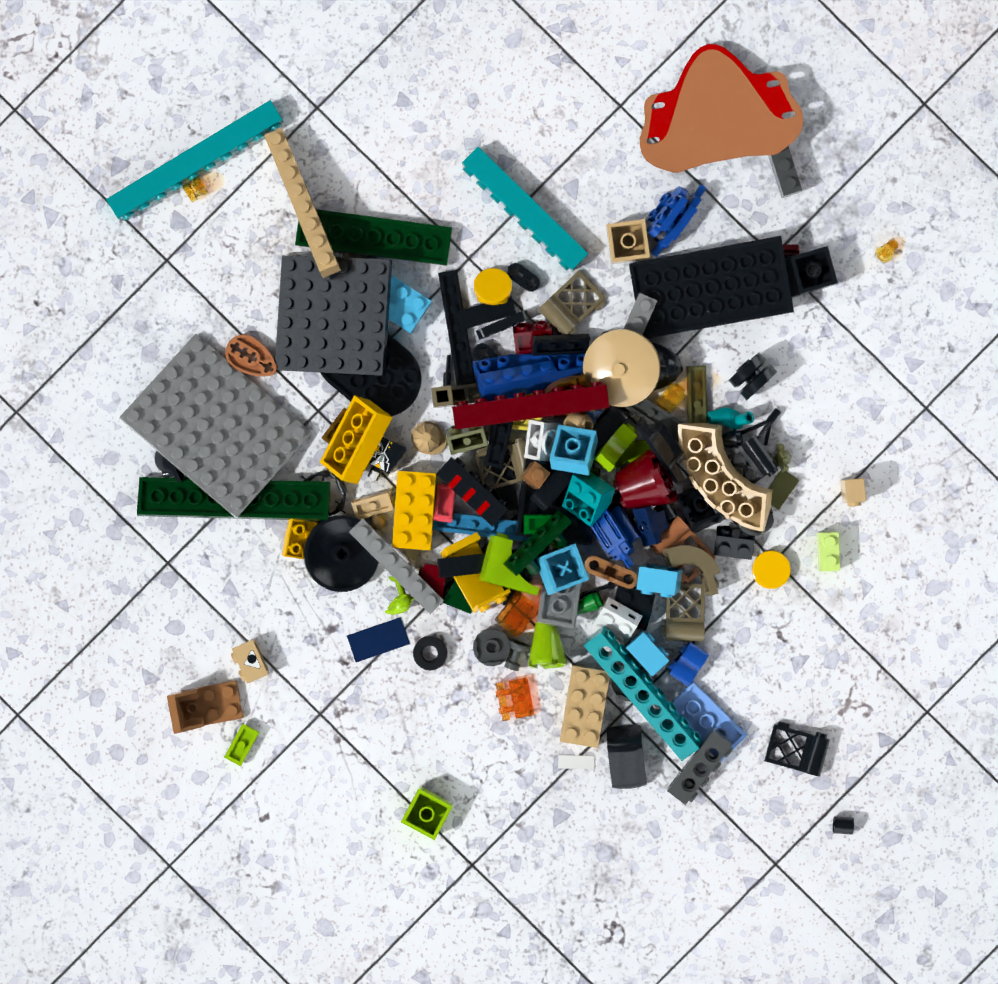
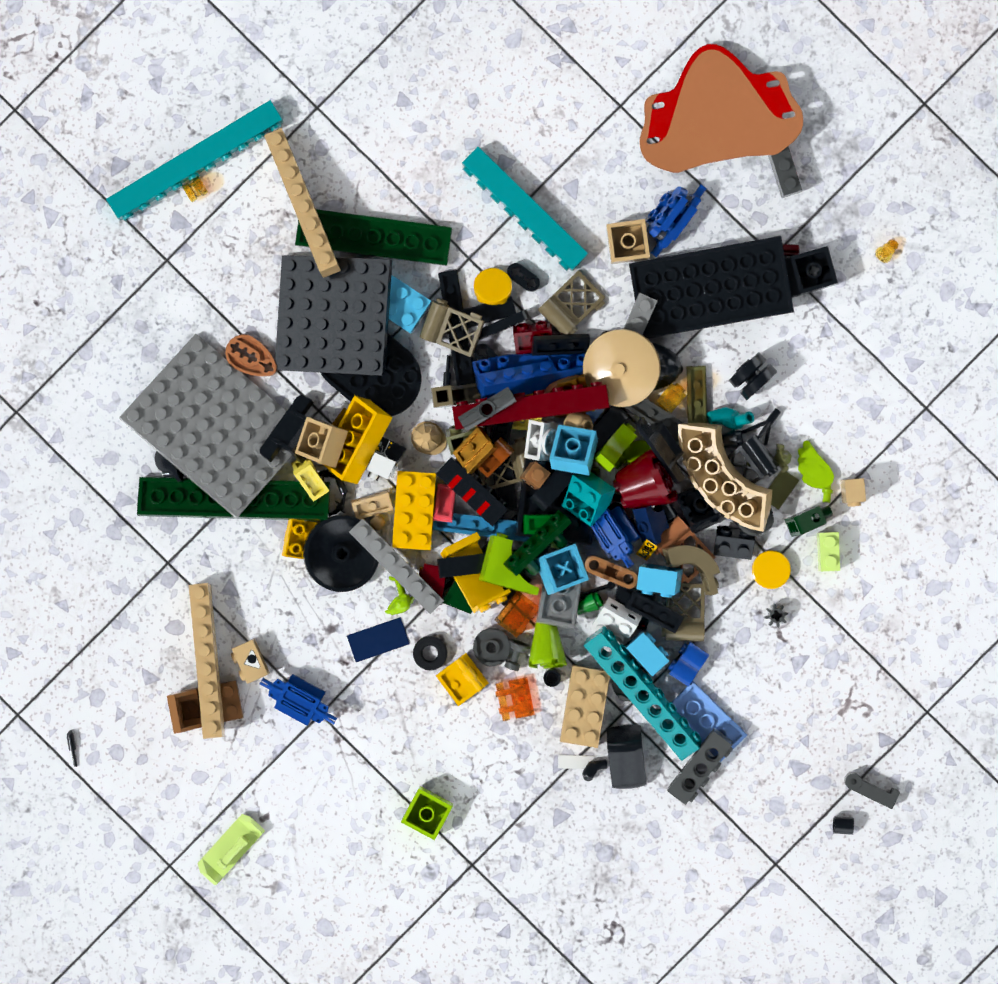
lime plate [224,723,260,766] -> none
black piece [764,721,830,777] -> none
none -> black piece [67,730,77,767]
none -> tan brick [189,583,225,739]
none -> yellowish green piece [197,814,265,885]
none -> blue piece [259,674,337,726]
none -> black plate [260,395,314,463]
none -> light yellow bracket [291,458,329,502]
none -> tan brick [295,417,348,468]
none -> white brick [367,452,398,480]
none -> dark tan piece [419,298,485,357]
none -> yellow plate [435,653,489,706]
none -> pearl gold plate [453,427,497,474]
none -> dark grey piece [458,387,517,432]
none -> dark orange plate [478,437,515,478]
none -> black beam [543,668,561,687]
none -> black arm [582,759,608,781]
none -> black tile [624,589,685,633]
none -> yellow sticker [636,539,658,561]
none -> dark grey gear [764,604,788,628]
none -> dark green torso [784,506,833,537]
none -> lime animal [798,440,834,503]
none -> dark grey leg [844,772,900,809]

